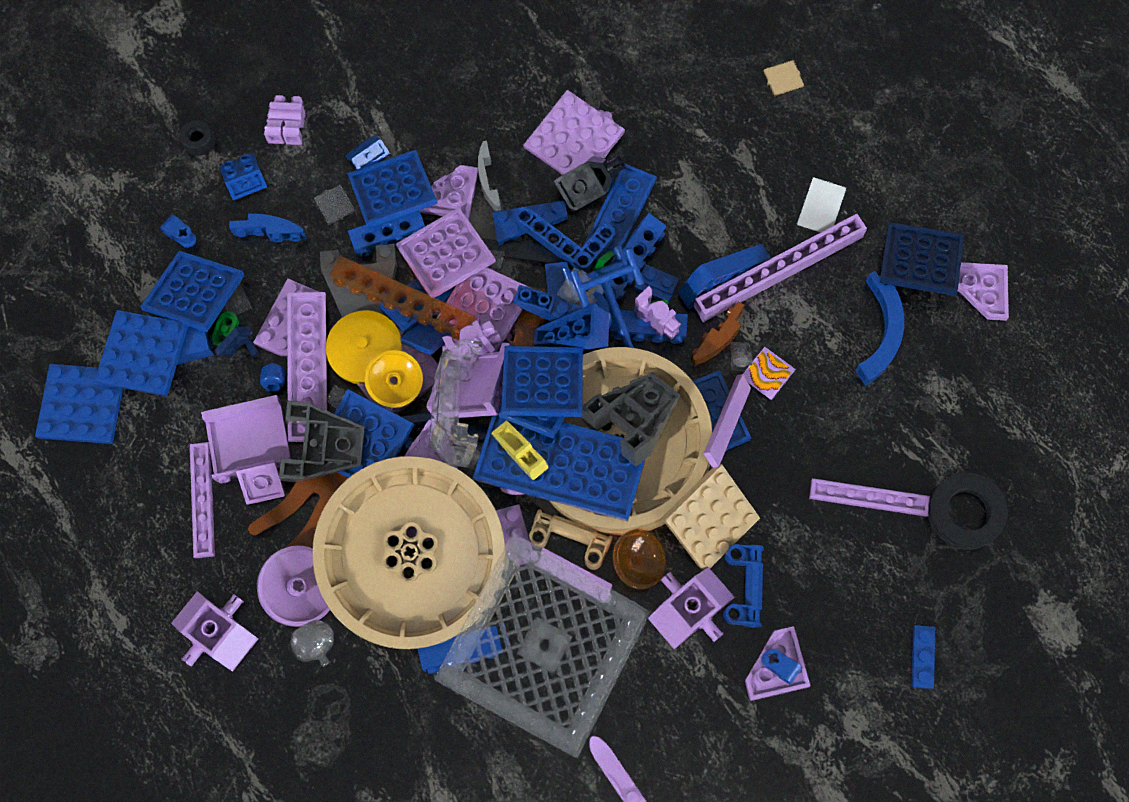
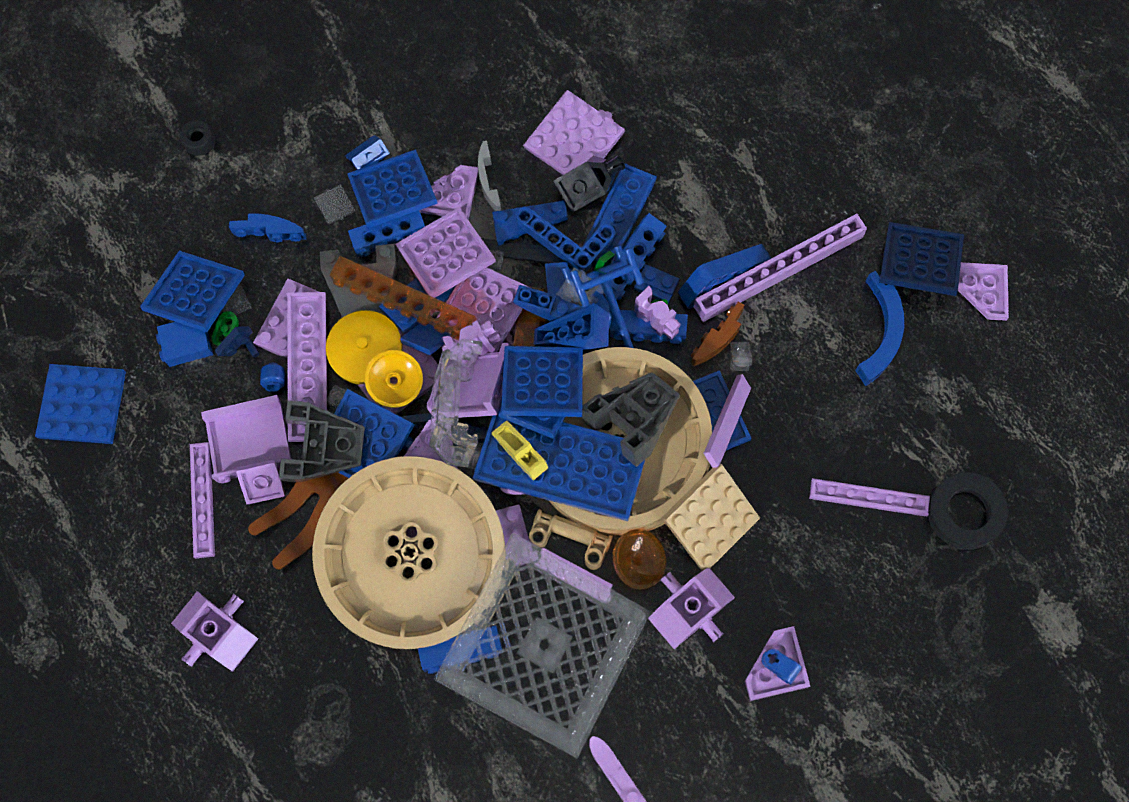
blue plate [94,310,188,397] -> none
blue piece [160,214,196,248] -> none
blue bracket [220,153,267,200] -> none
lavender dish [257,546,330,627] -> none
lavender hips [264,95,305,145] -> none
clear piece [290,620,334,667] -> none
blue piece [722,544,764,627] -> none
slope [743,347,796,400] -> none
tan piece [764,61,804,96] -> none
white sticker [797,177,846,232] -> none
blue plate [912,625,935,689] -> none

